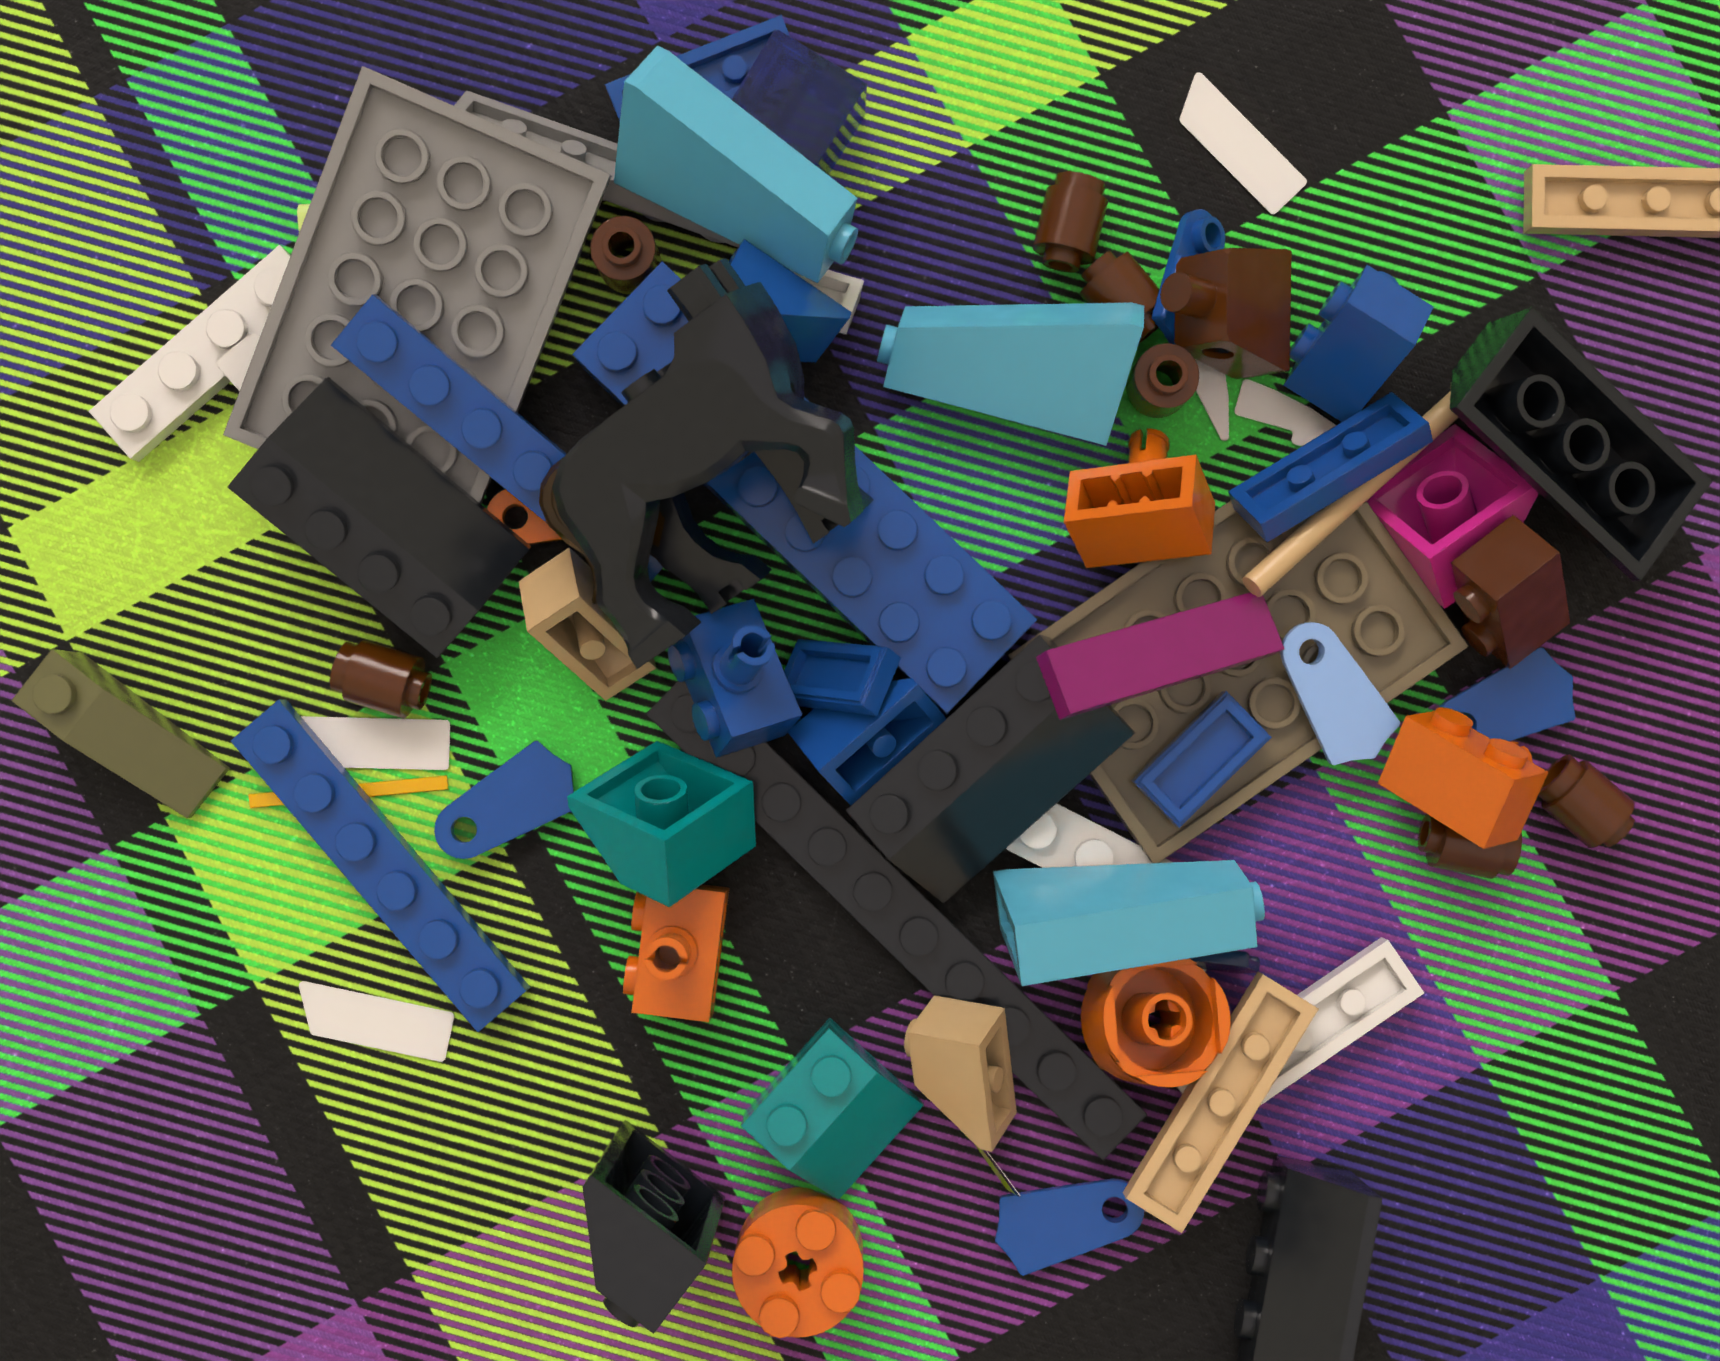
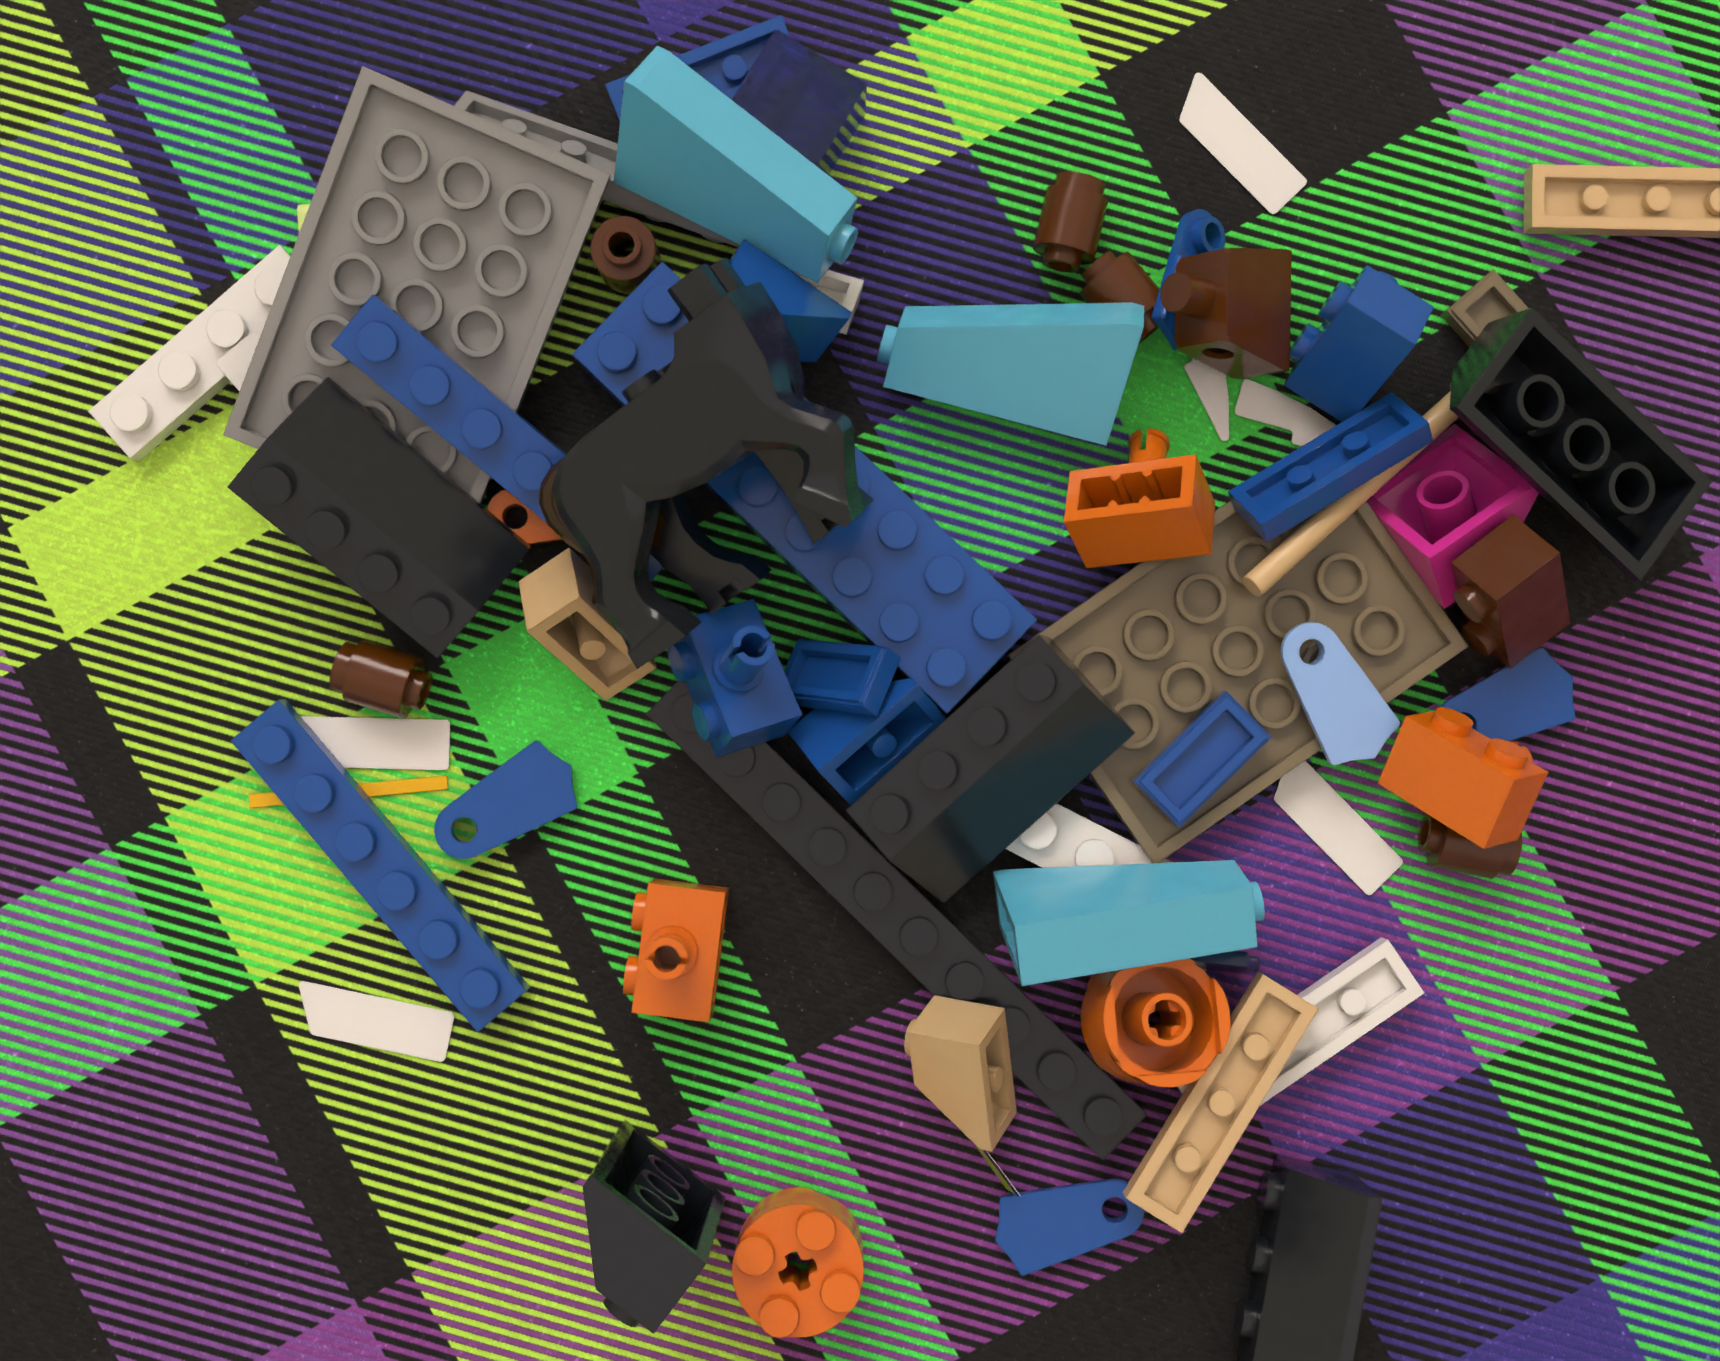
olive slope [11,649,230,818] -> none
teal slope [567,741,756,907] -> none
teal slope [741,1018,924,1200] -> none
magenta tile [1036,592,1285,720] -> none
reddish brown brick [1126,343,1199,418] -> none
reddish brown brick [1538,754,1635,848] -> none
none -> white sticker [1274,761,1403,895]
none -> dark tan tile [1441,269,1528,348]

